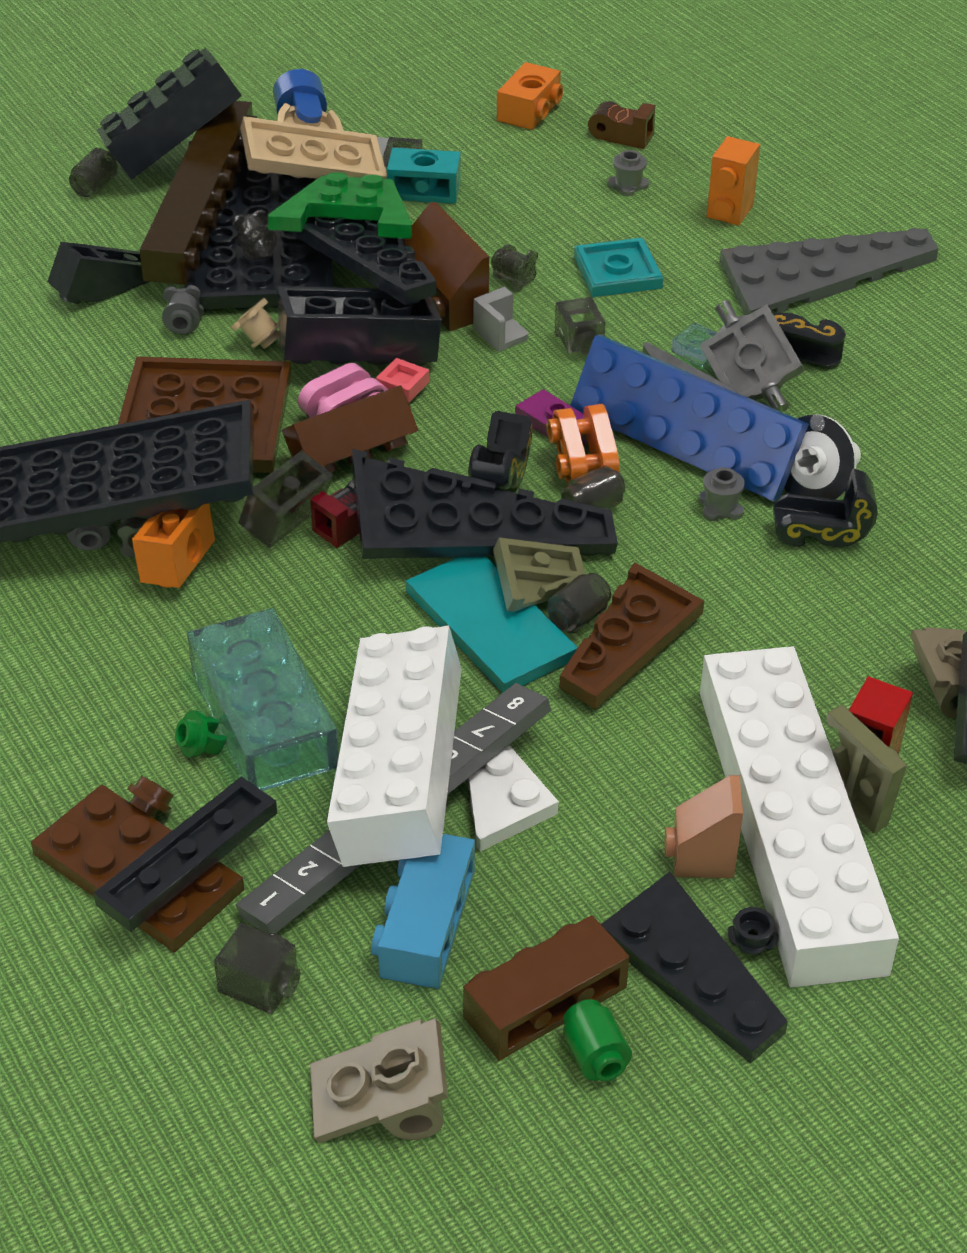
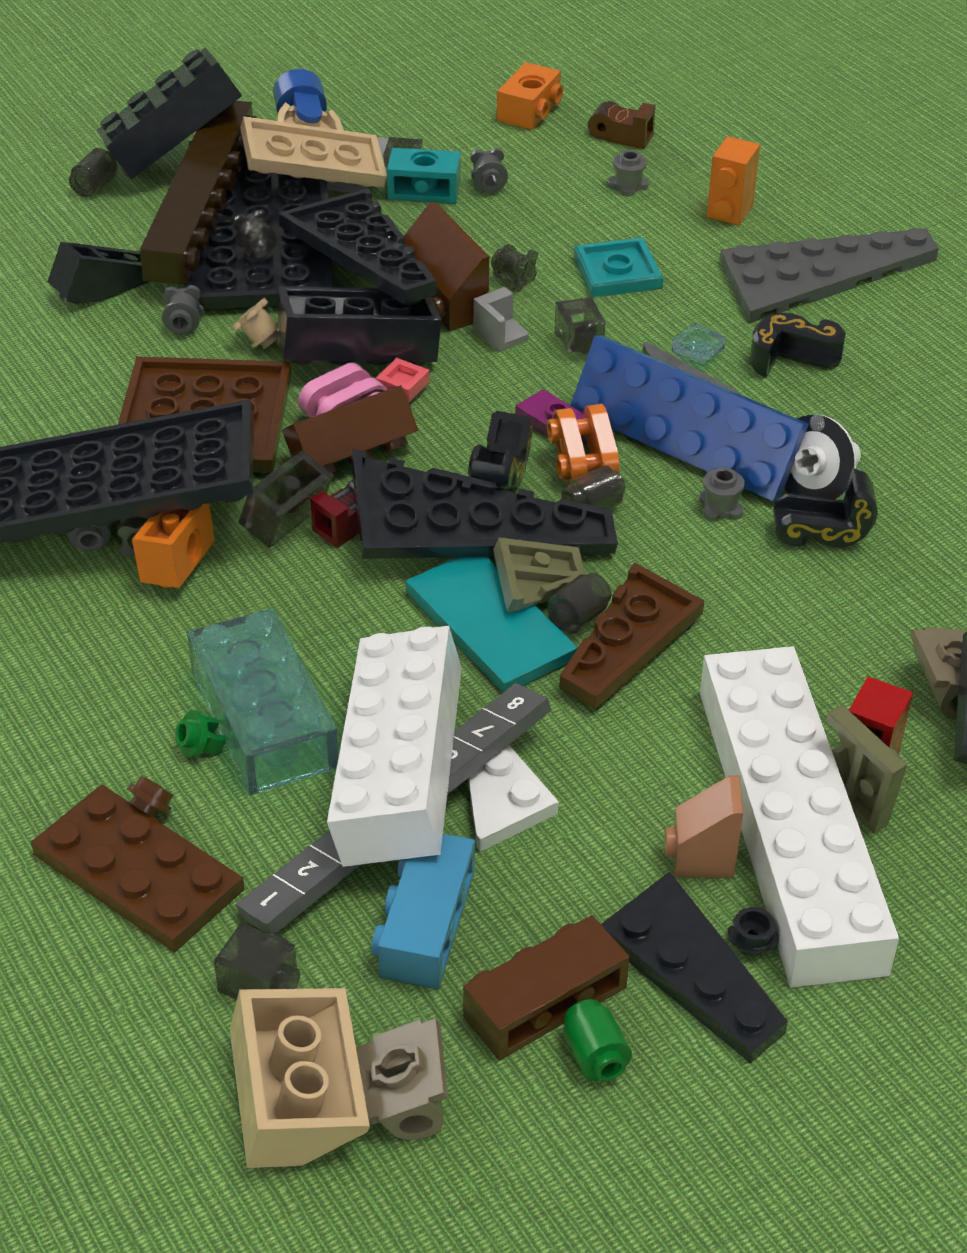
black plate [94,776,278,932] -> none
green wing [268,172,412,239] -> none
flat silver plate [699,300,805,412] -> none
none -> tan slope [230,988,370,1168]
none -> dark grey brick [470,148,508,193]

